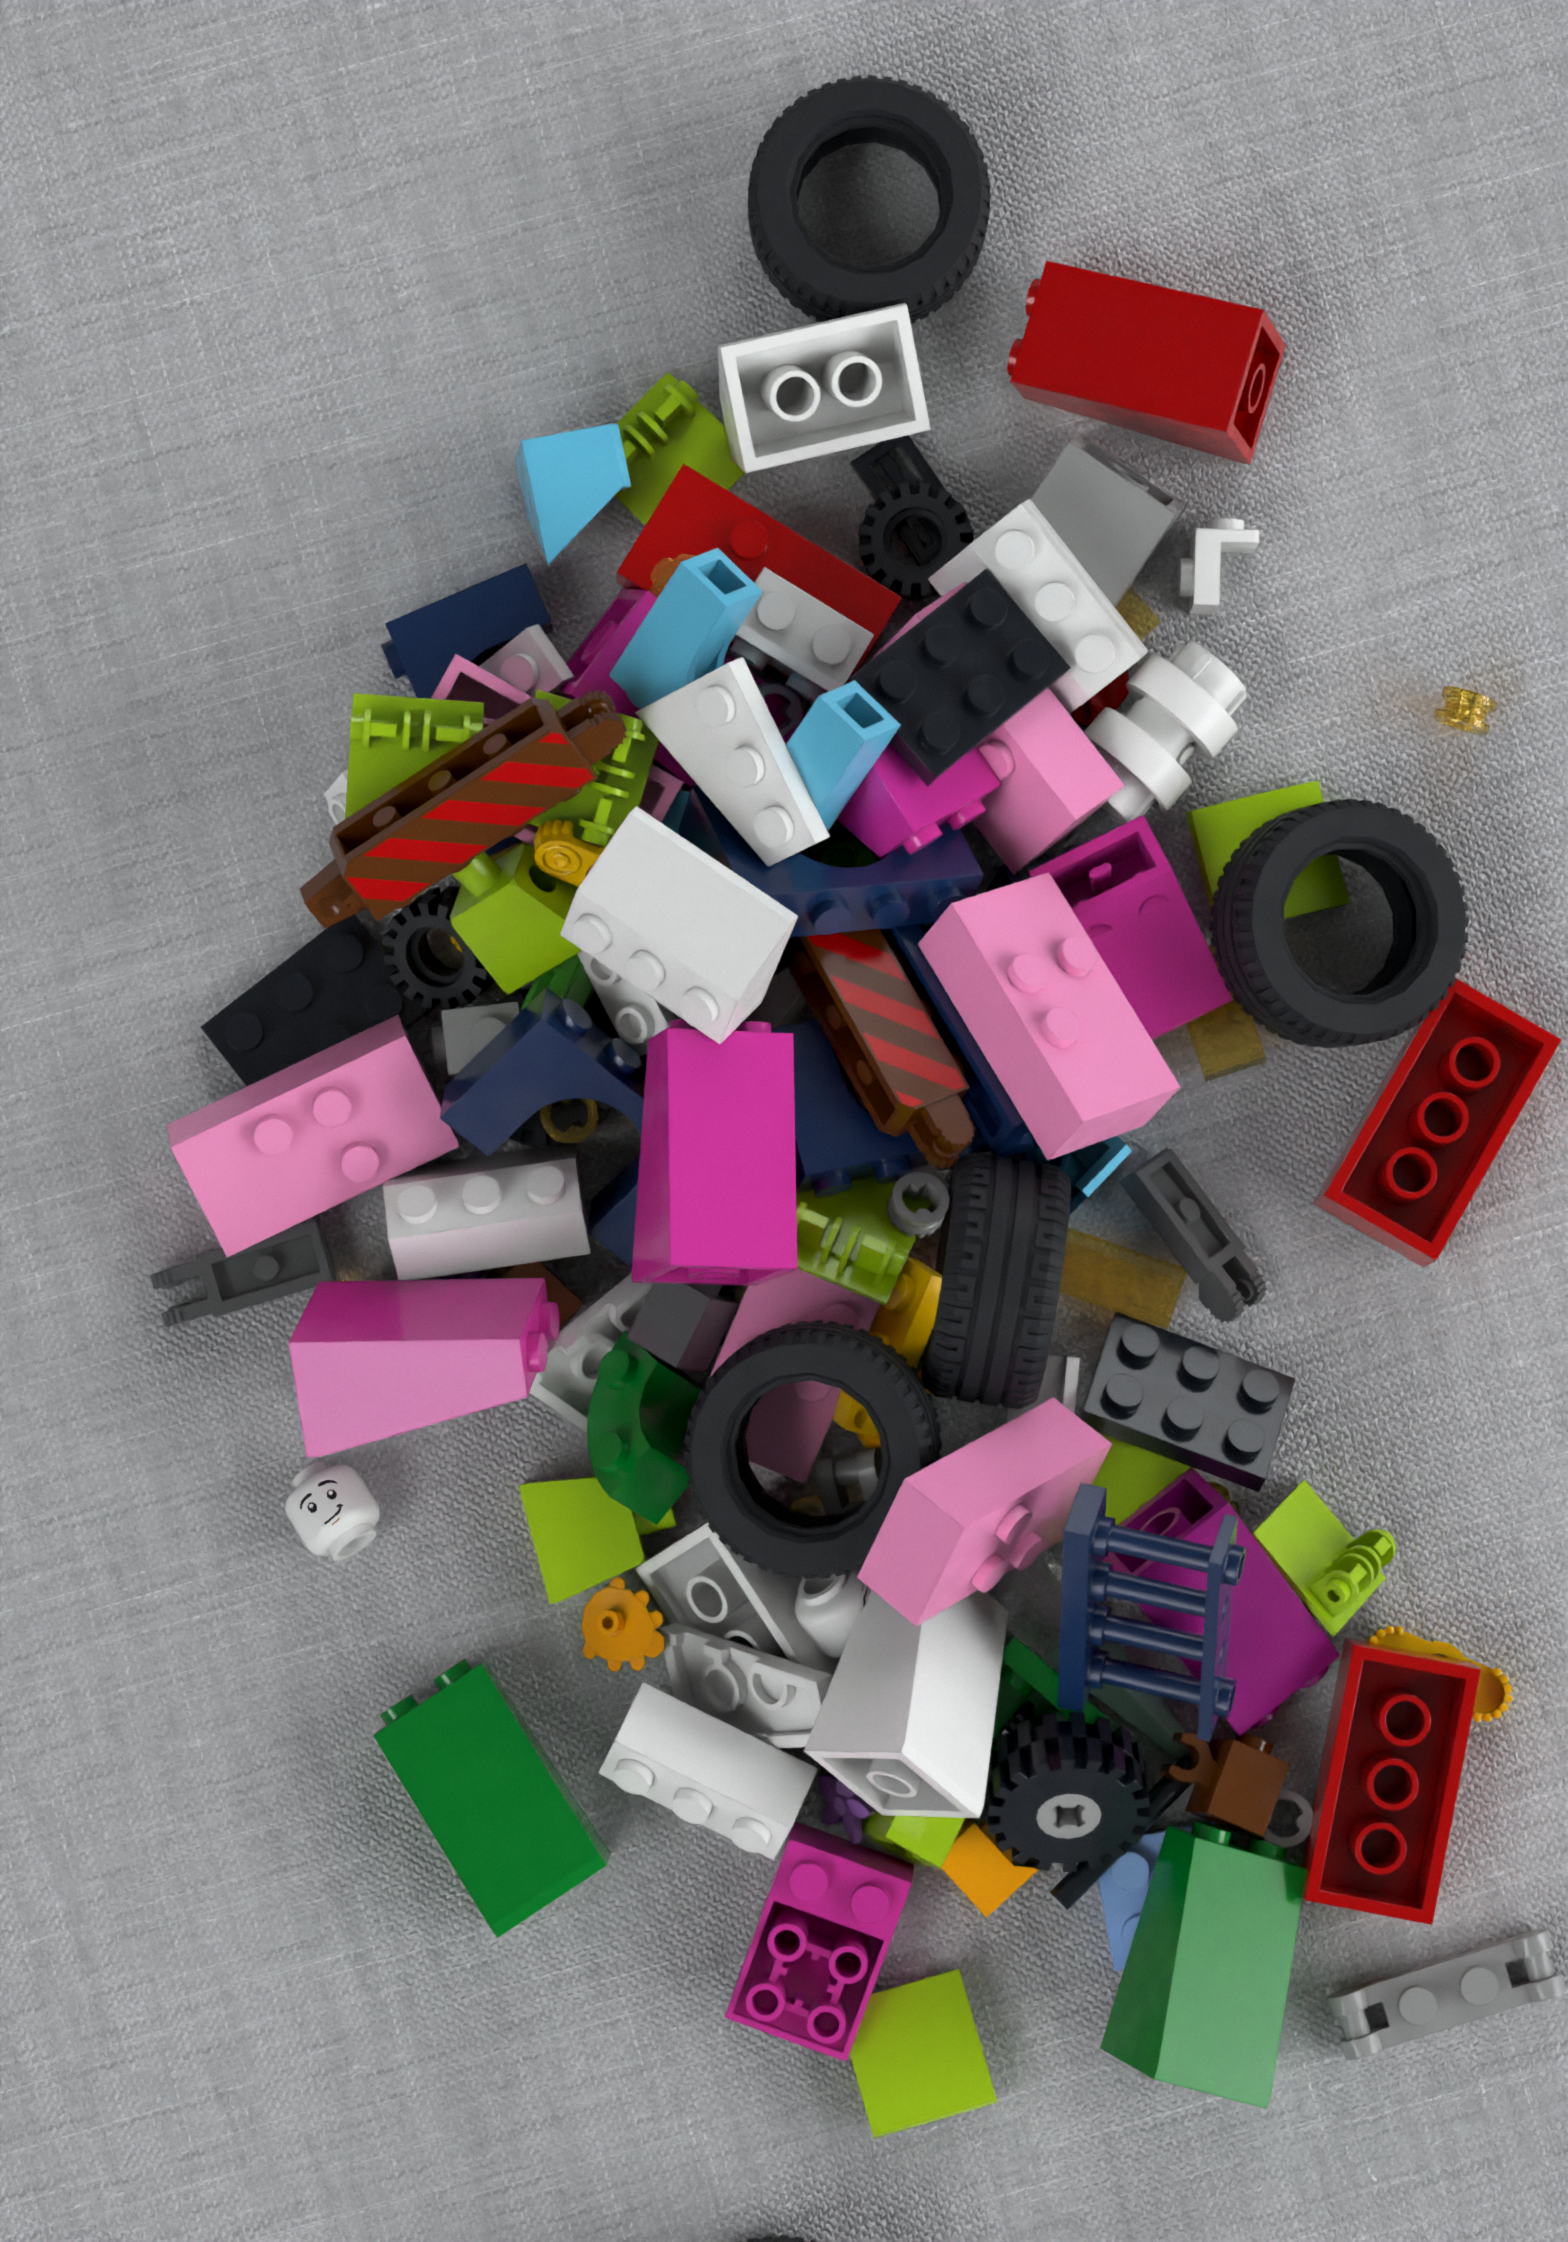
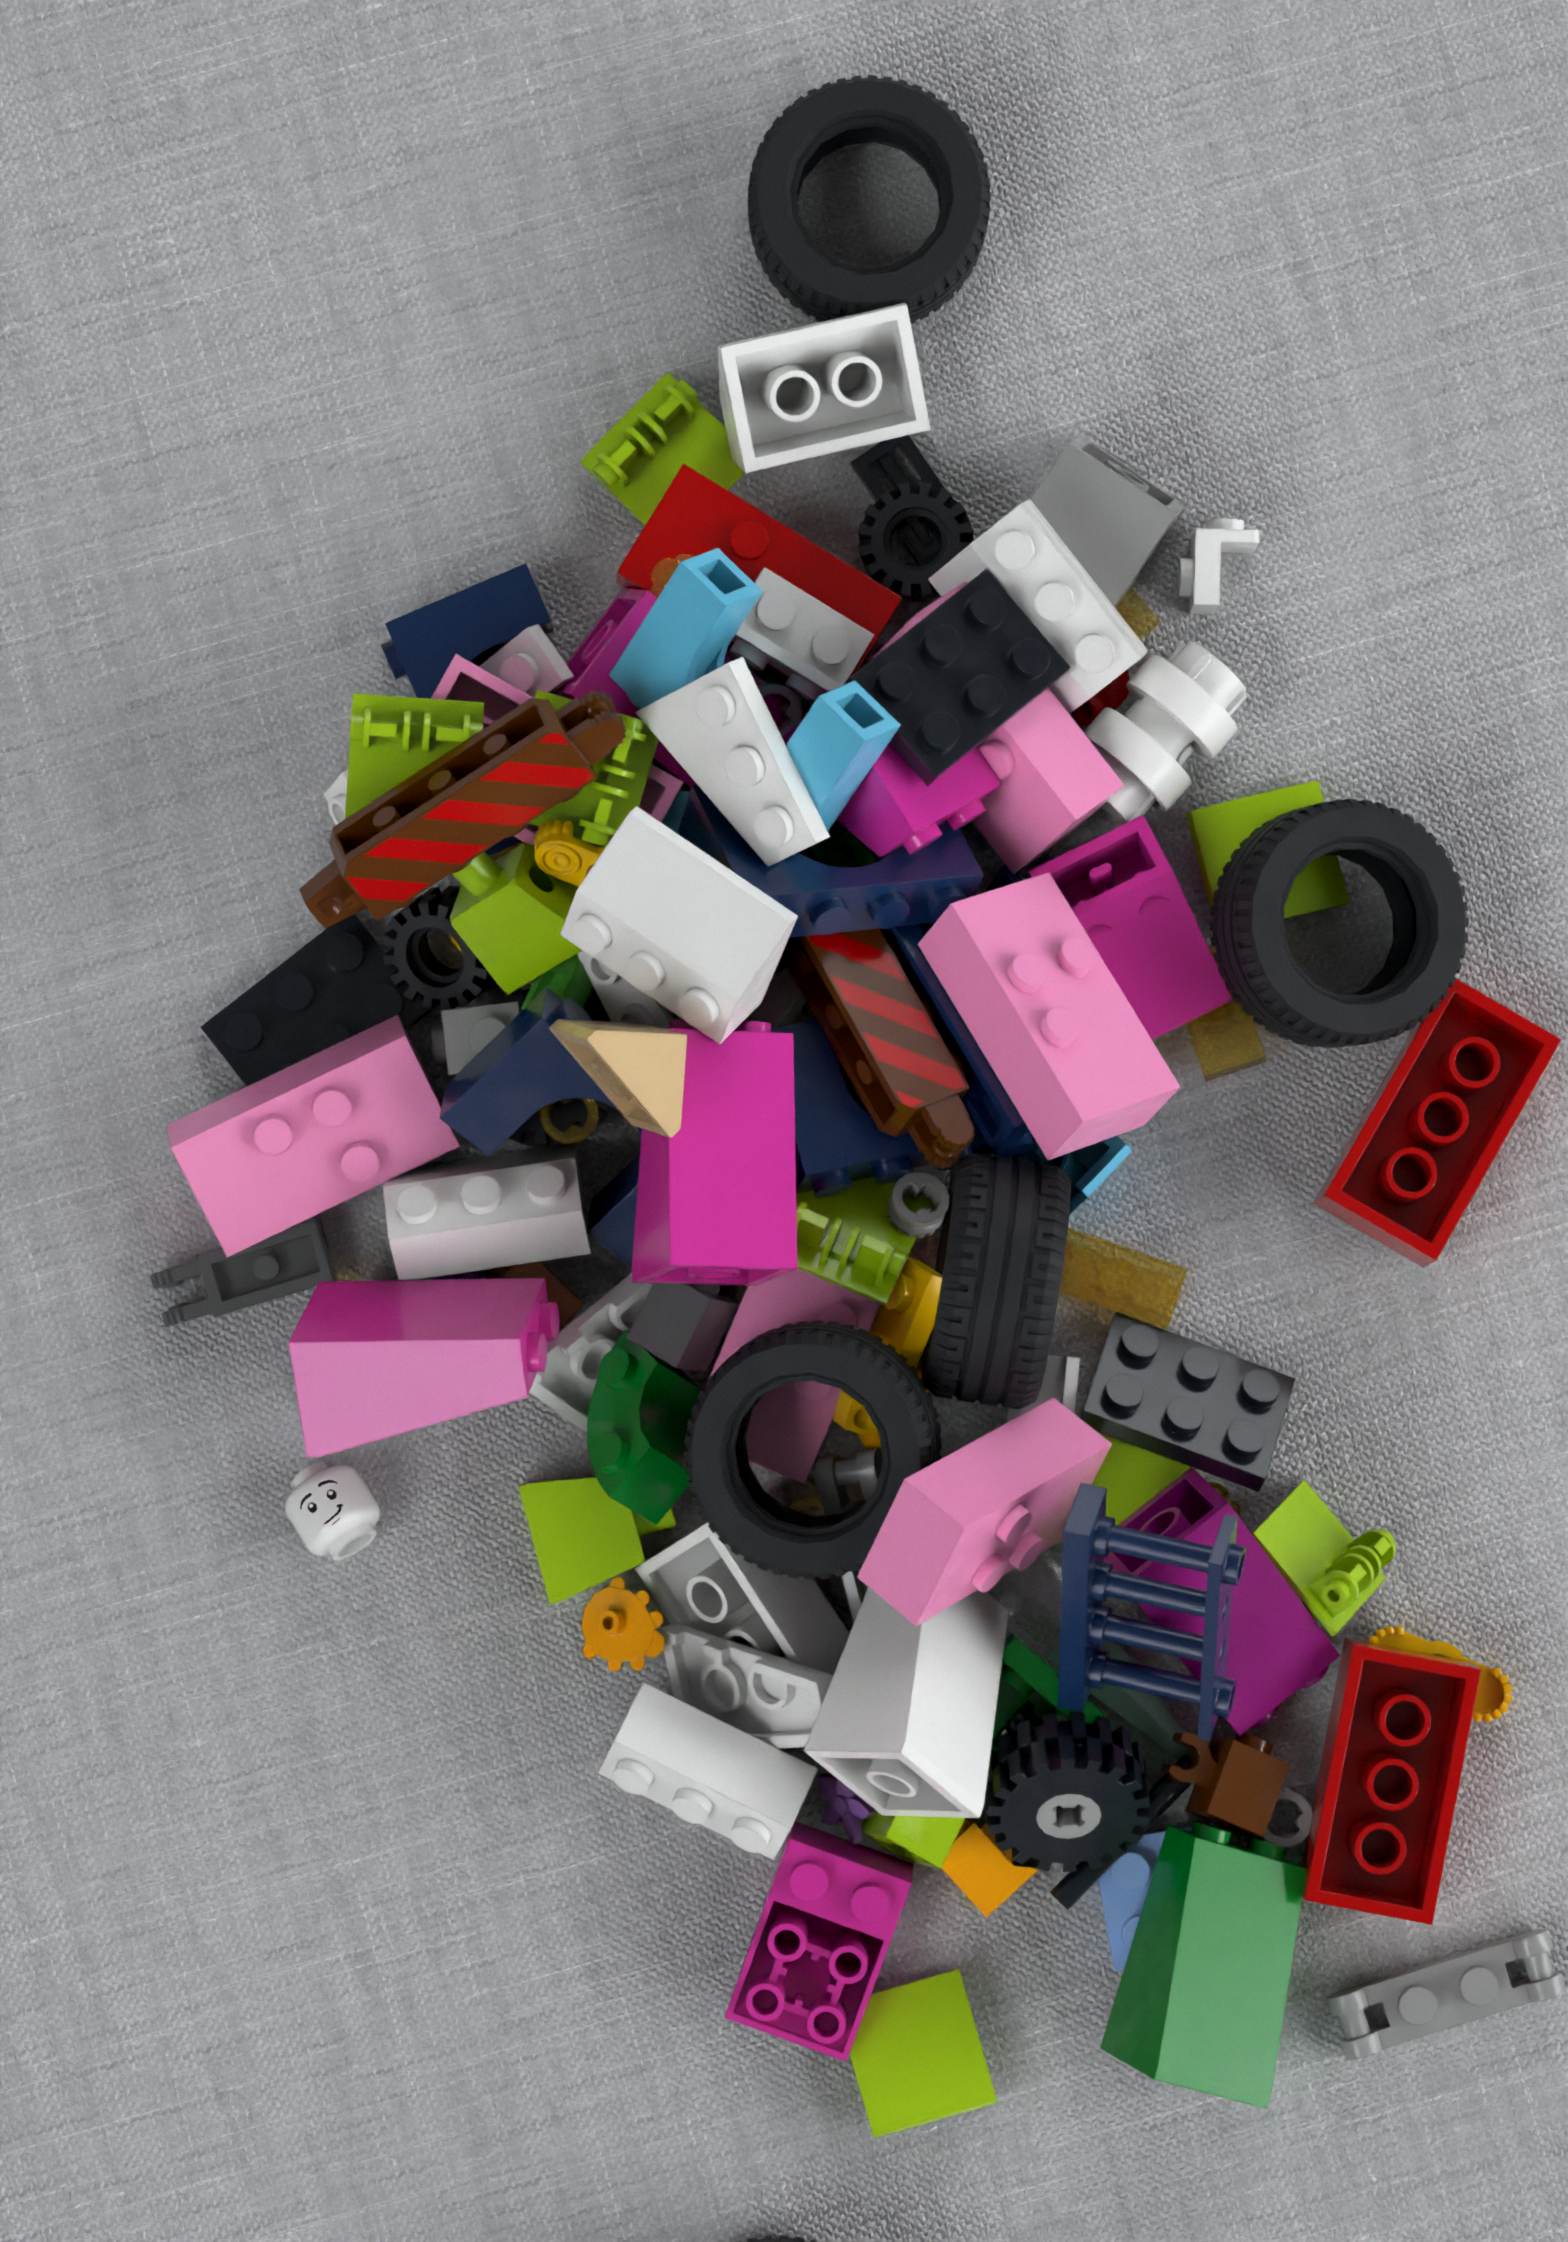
green slope [373,1659,611,1938] -> none
medium azure slope [515,424,631,565] -> none
white head [794,1567,870,1658] -> none
red slope [1007,261,1286,465] -> none
dark grey hinge [1119,1147,1267,1323] -> none
clear yellow bush [1433,686,1497,735] -> none
none -> tan slope [549,1019,687,1138]

